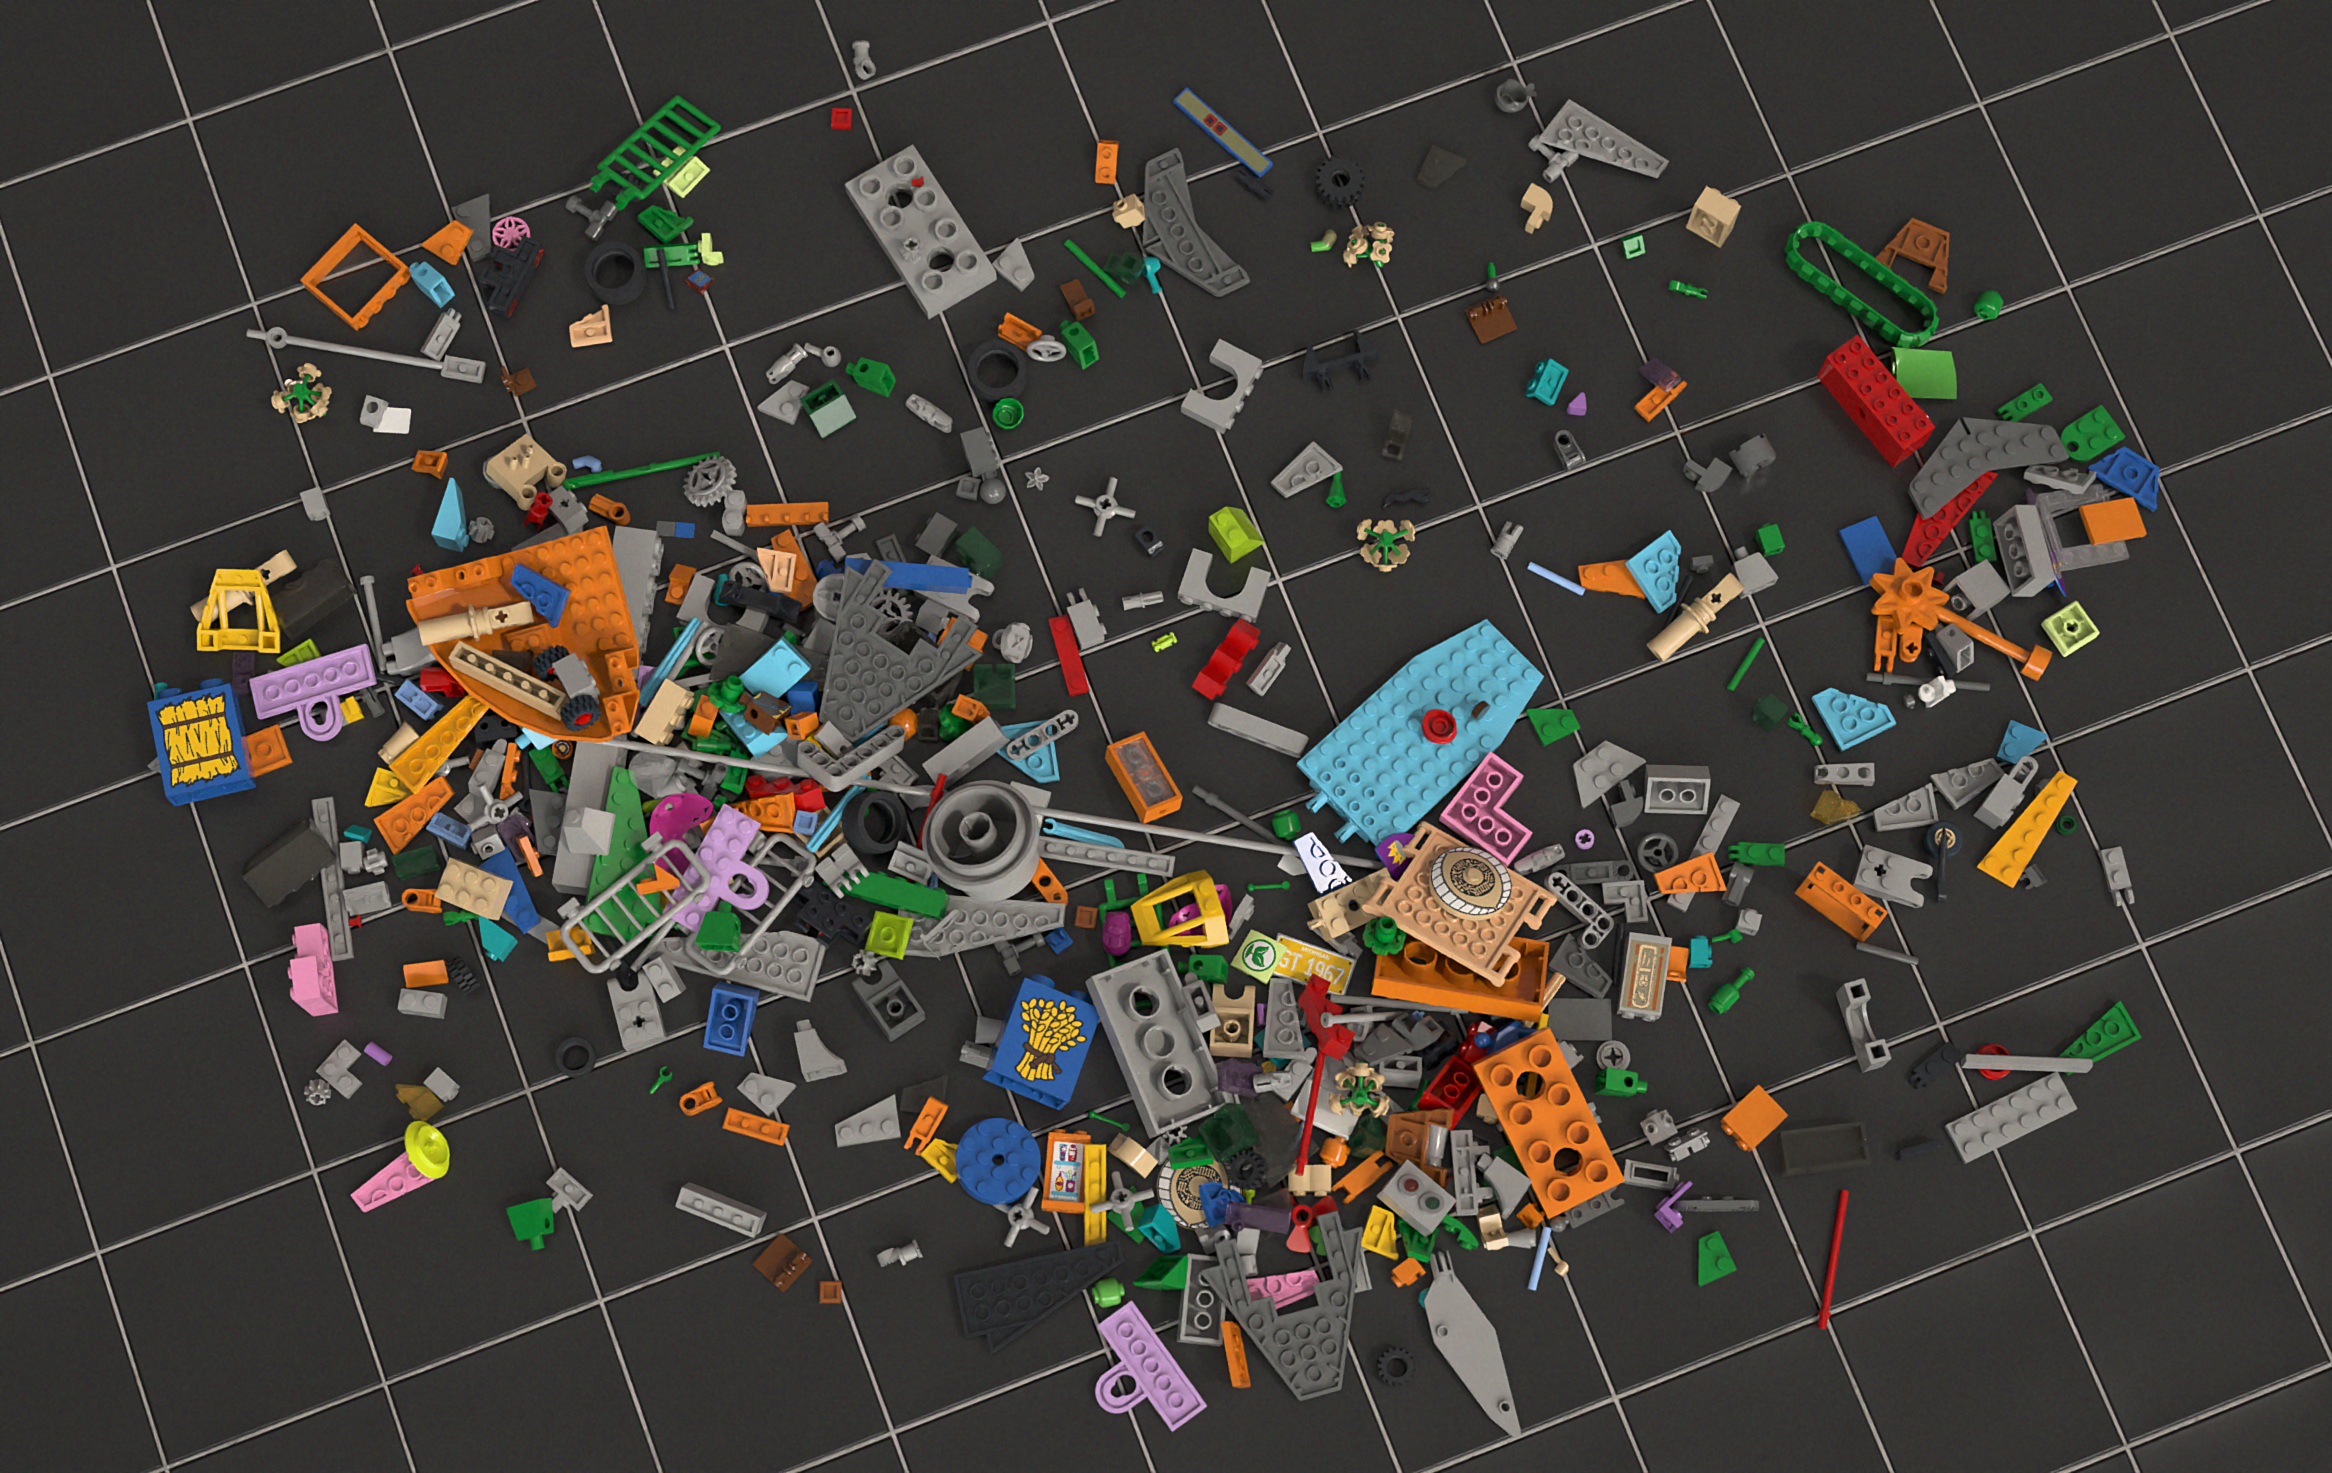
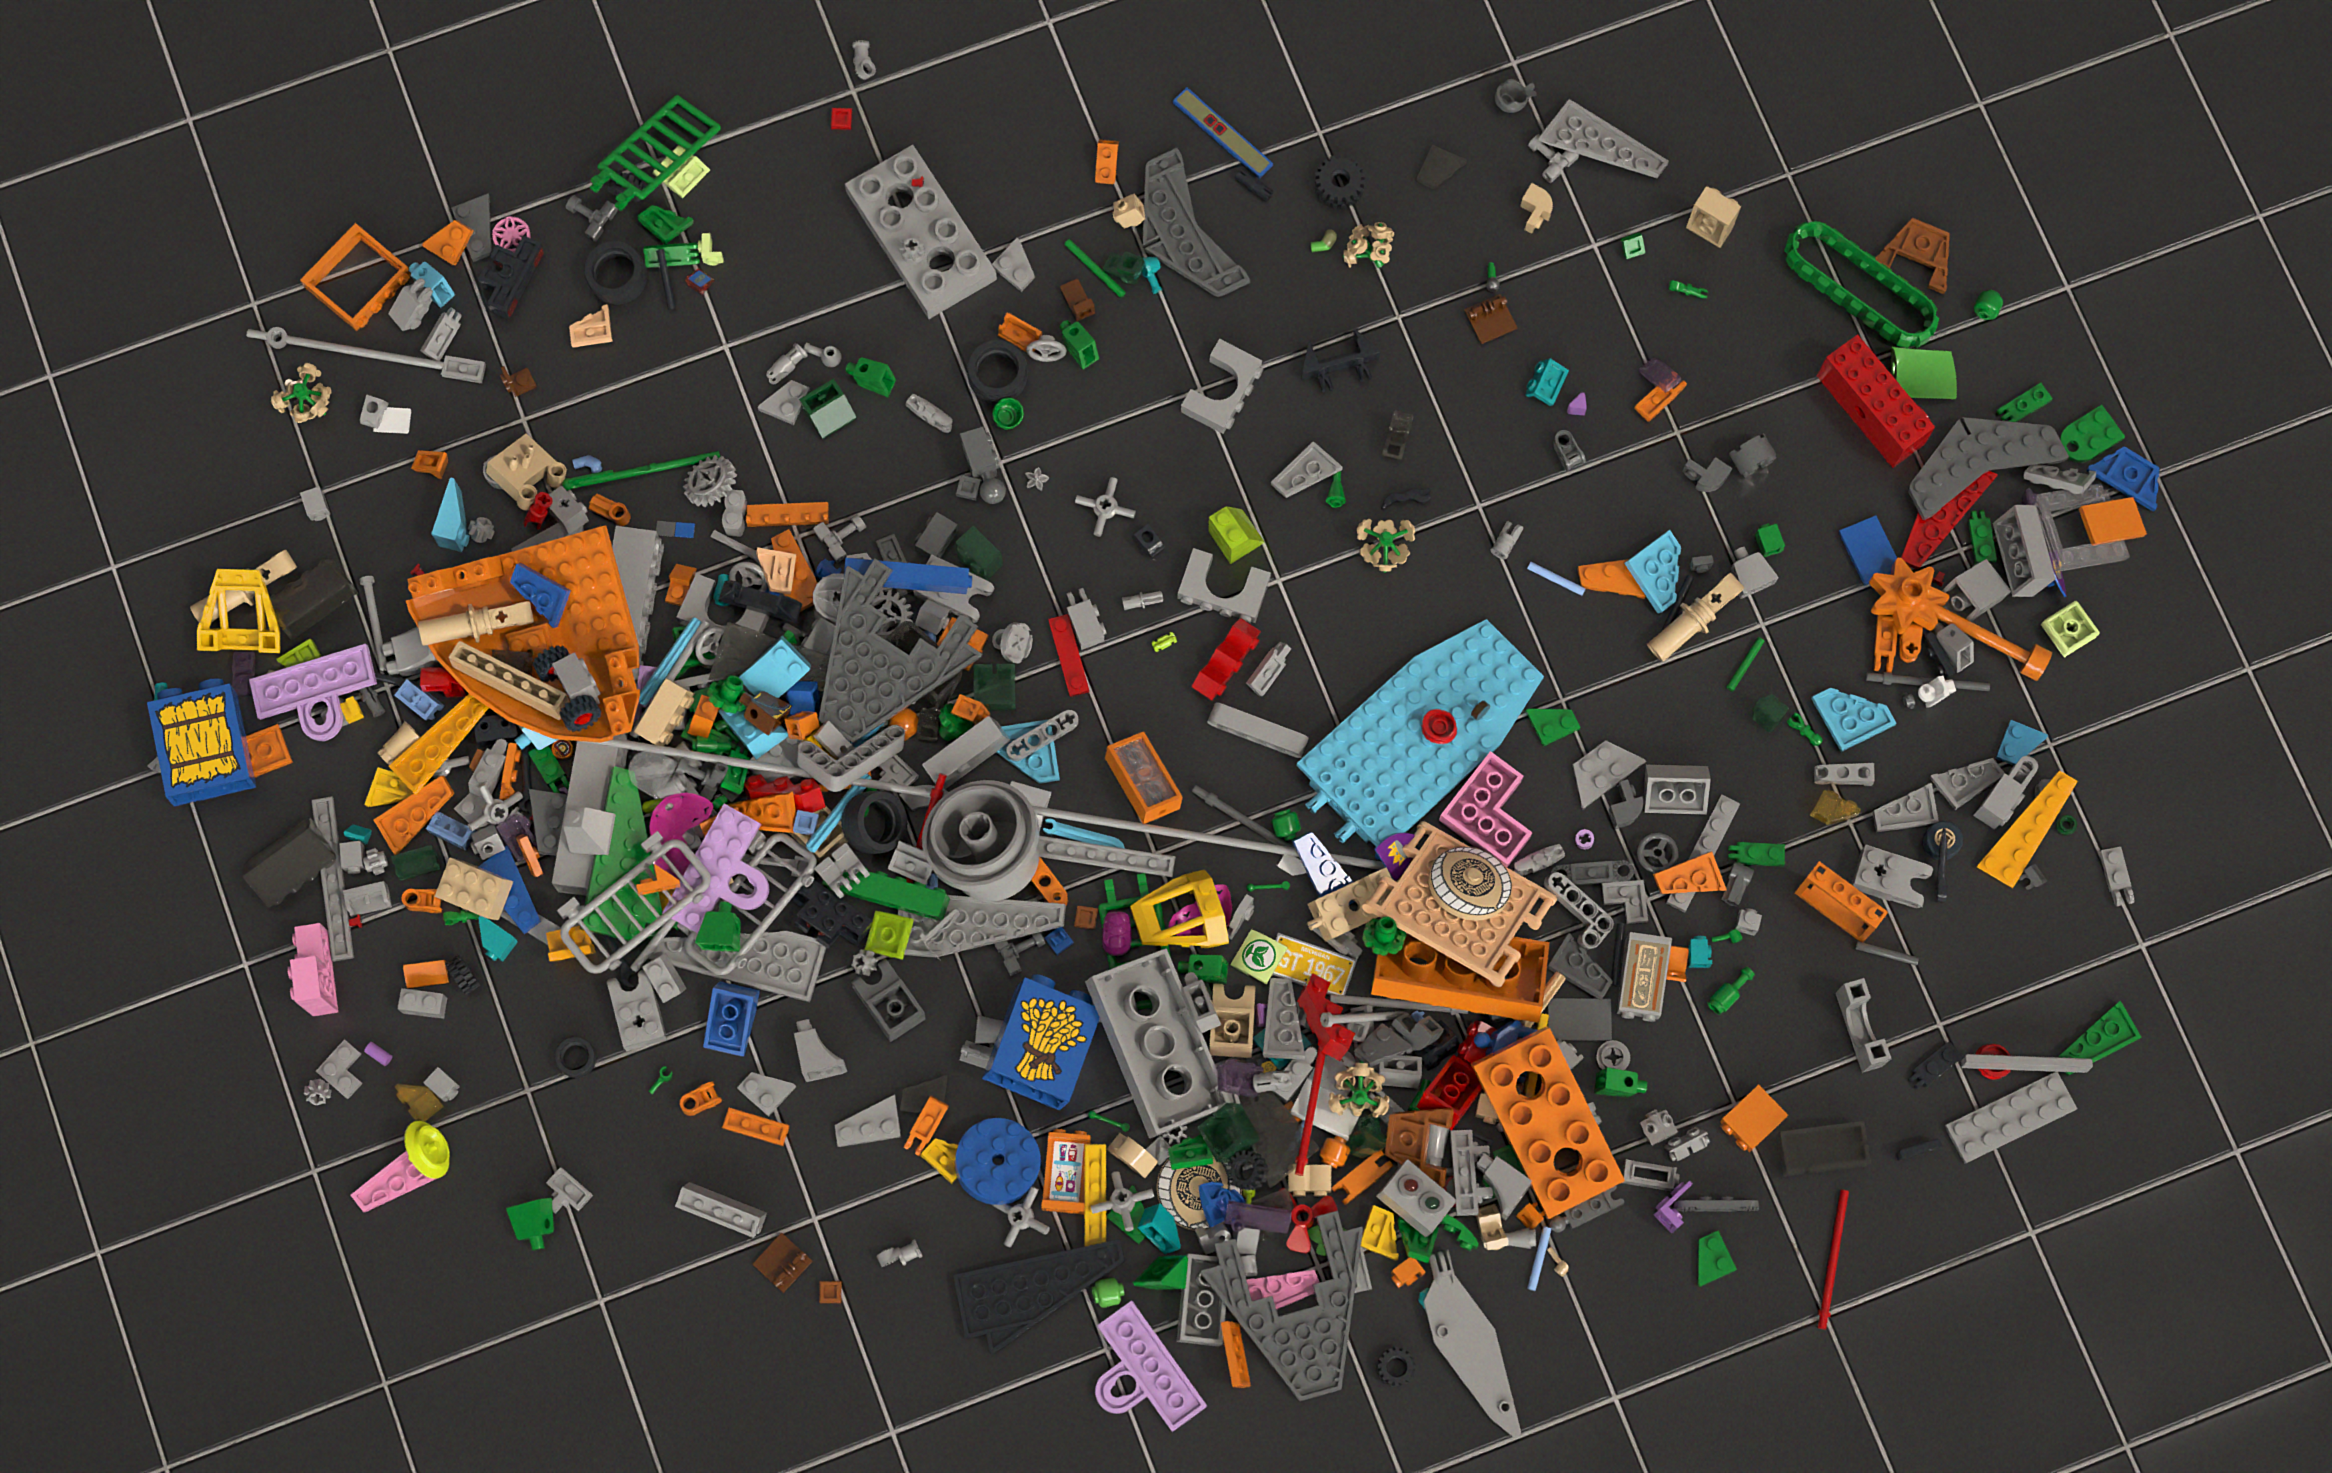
none -> light grey hinge [388,278,433,331]

